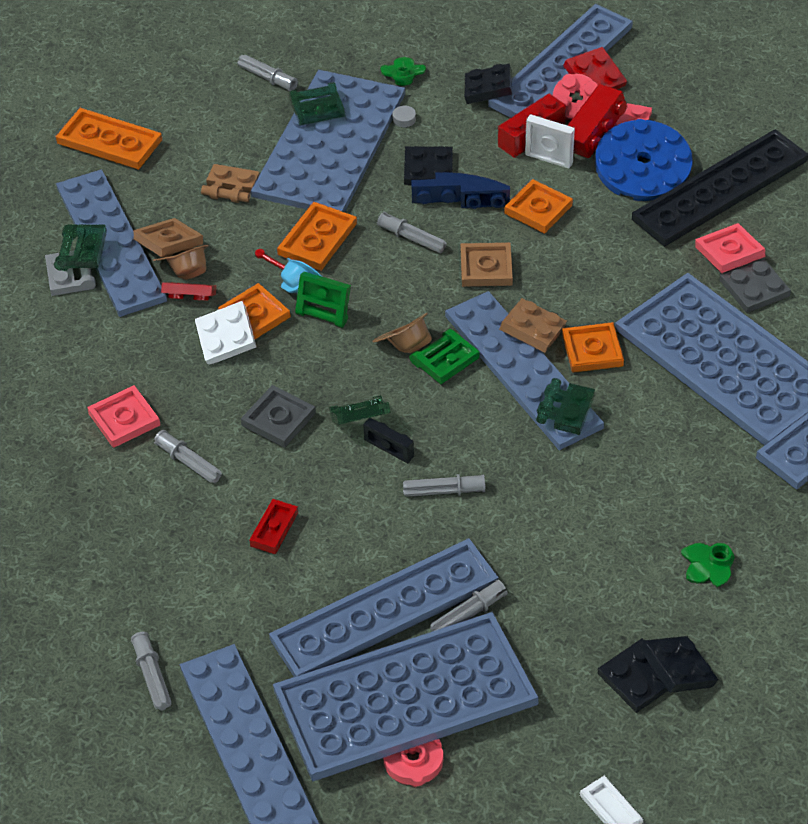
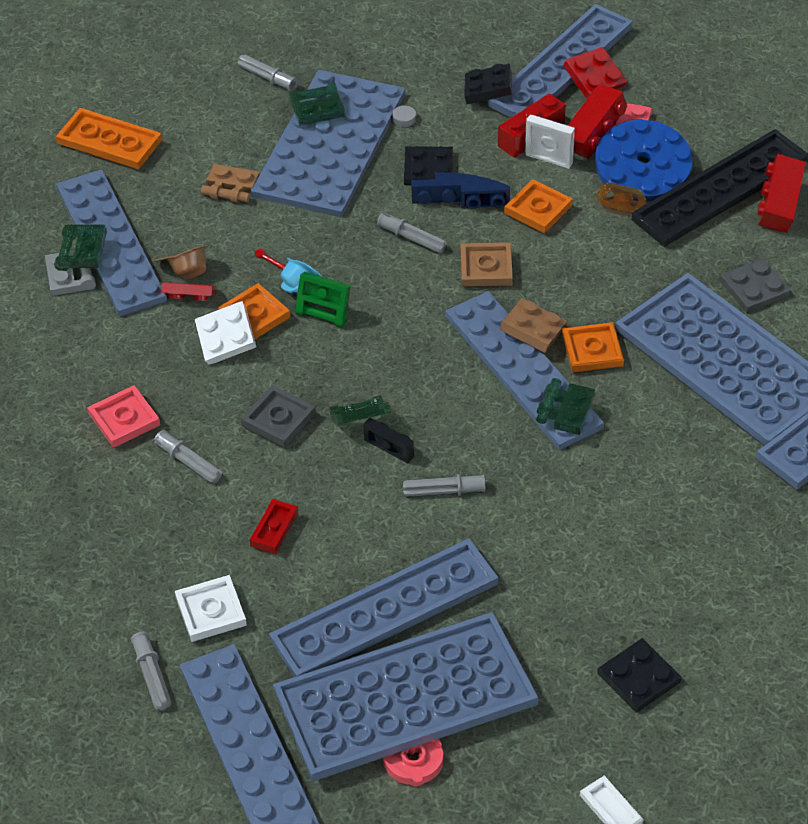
medium nougat plate [133,218,203,257] -> none
orange plate [277,202,357,271] -> none
medium nougat piece [372,313,432,353] -> none
green plate [380,57,426,86] -> none
green plate [409,329,479,384] -> none
light grey axle [430,579,508,632] -> none
coral plate [553,74,598,121] -> none
black plate [639,636,719,693] -> none
green plate [681,543,734,587] -> none
coral plate [695,223,765,273] -> none
none -> white plate [175,575,247,642]
none -> clear orange plate [597,183,646,214]
none -> red brick [757,154,806,233]

